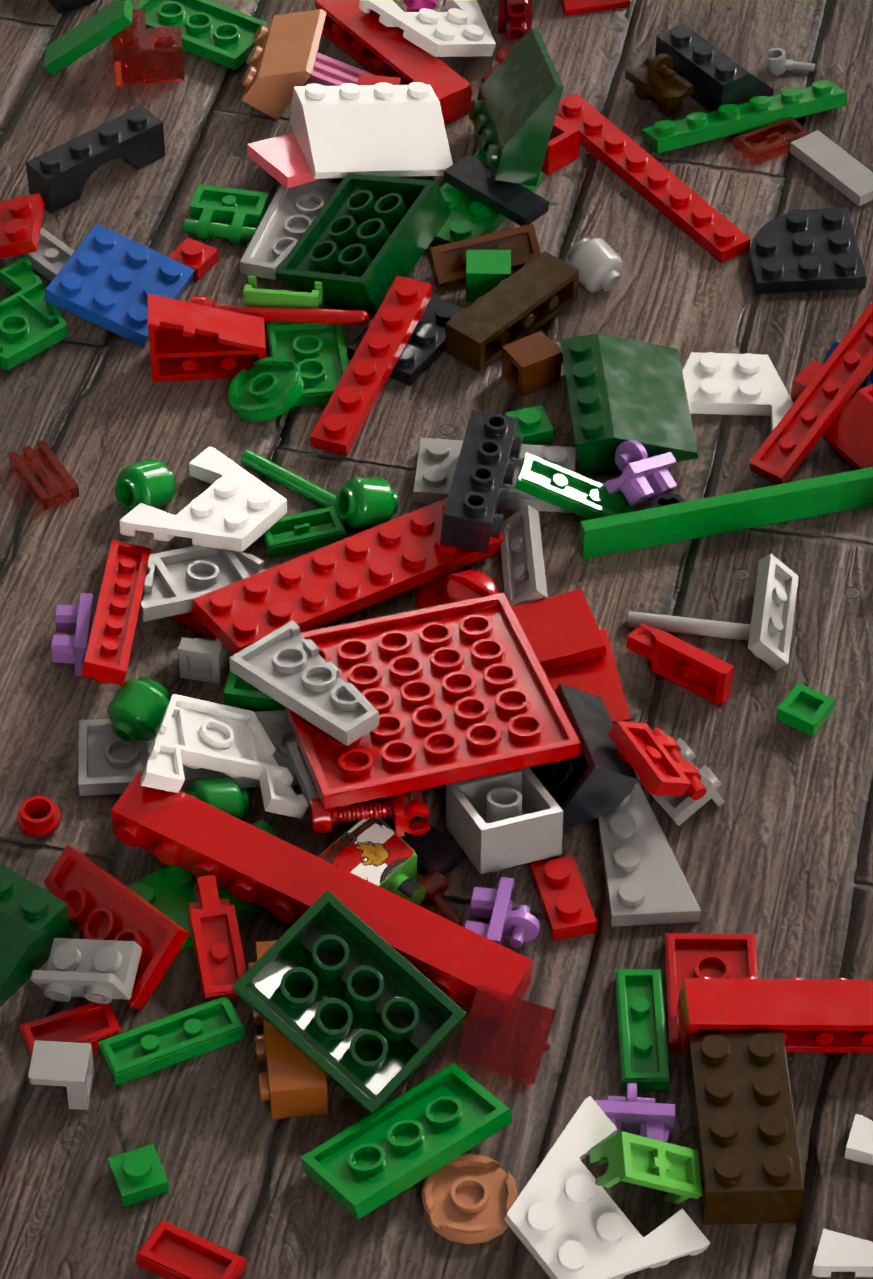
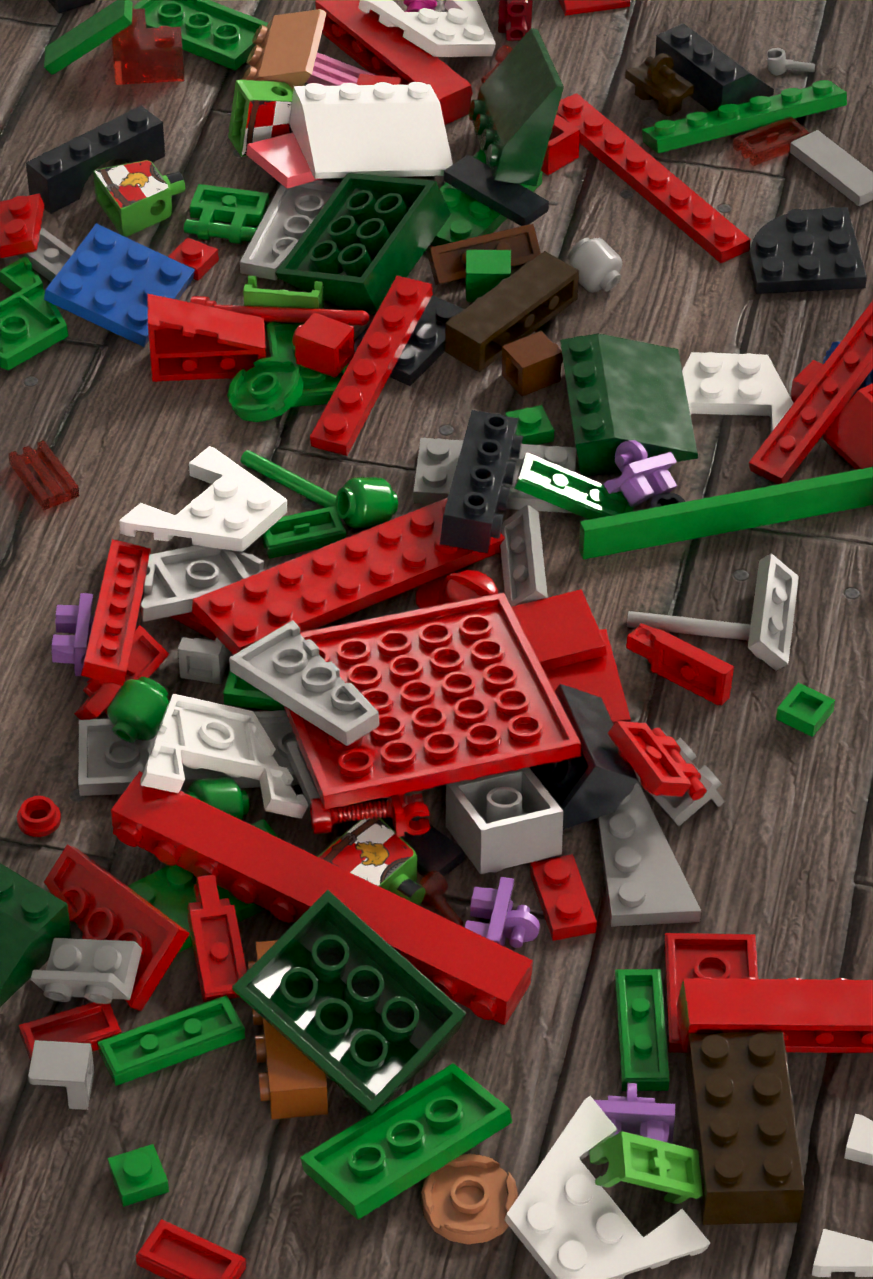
green head [115,459,175,512] -> none
clear red piece [457,985,556,1084] -> none
none -> red hinge [74,625,169,720]
none -> torso [93,160,185,237]
none -> torso [228,80,293,157]
none -> red brick [292,313,354,378]

